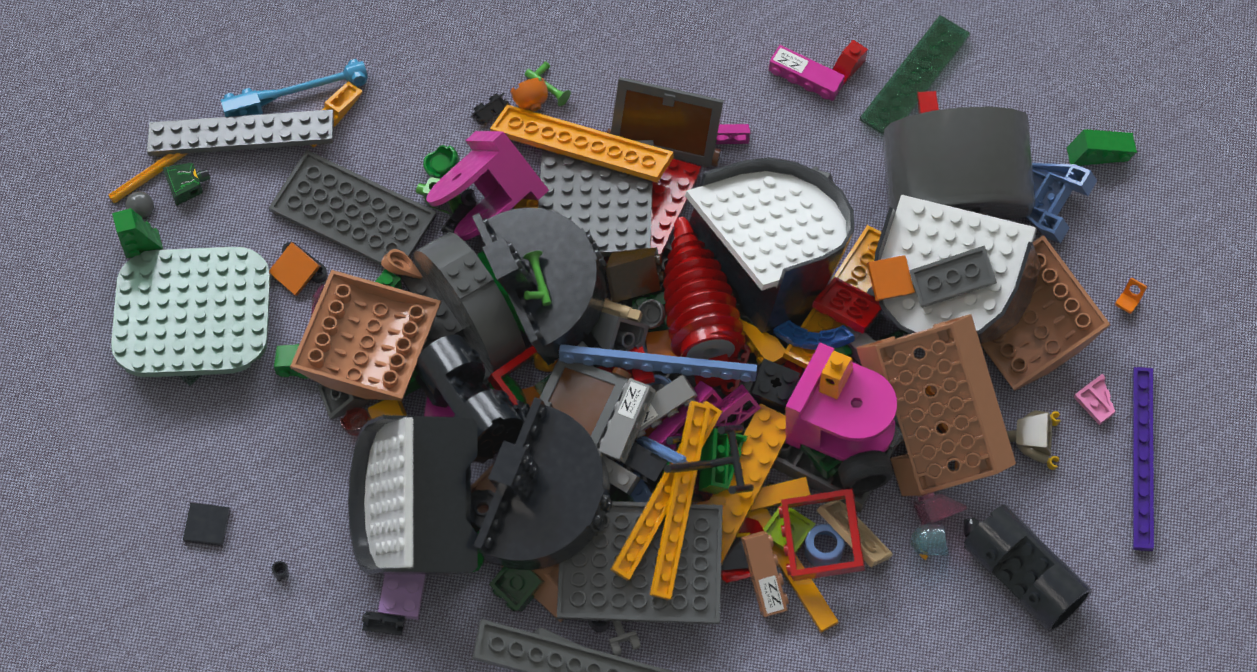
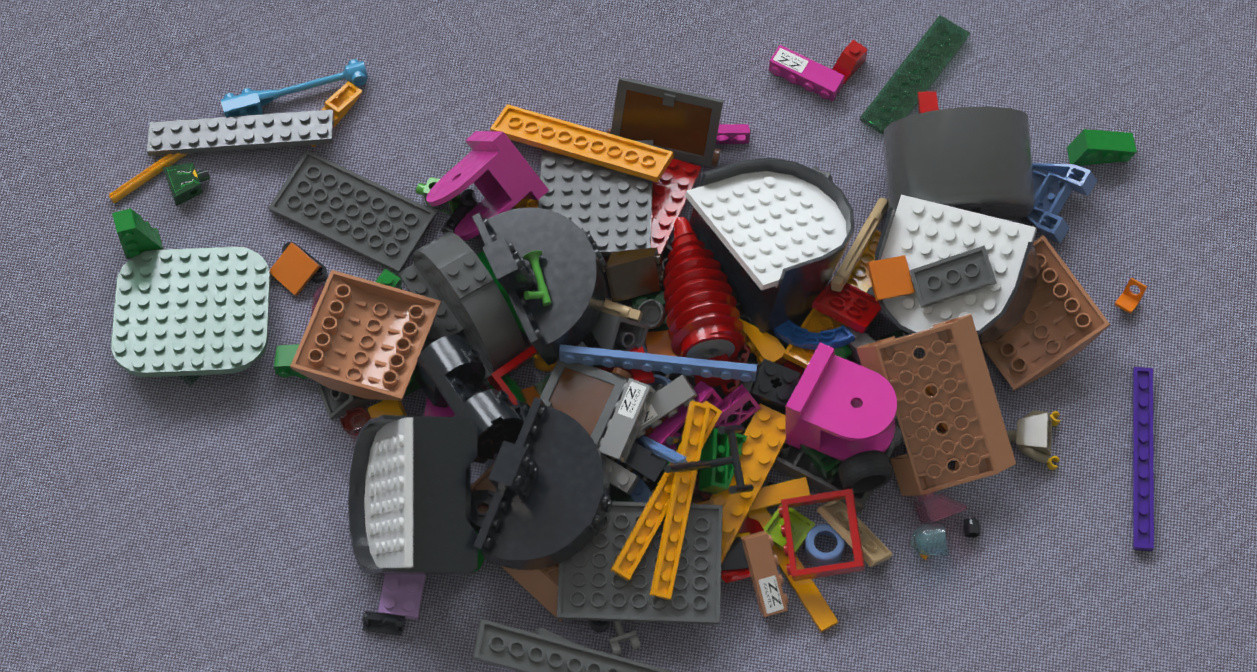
dark grey hair [125,191,154,219] -> none
black tile [183,502,230,546] -> none
black hose [272,561,289,581] -> none
nougat piece [381,249,422,279] -> none
green piece [423,145,460,179] -> none
black hinge [471,93,510,124] -> none
dark green plate [489,567,544,611] -> none
orange cylinder [510,78,548,112] -> none
bright green piece [524,61,571,106] -> none
light orange torso [819,351,853,399] -> none
black cylinder [963,504,1092,632] -> none
bright pink wing [1074,374,1115,425] -> none
none -> tan piece [831,198,888,292]

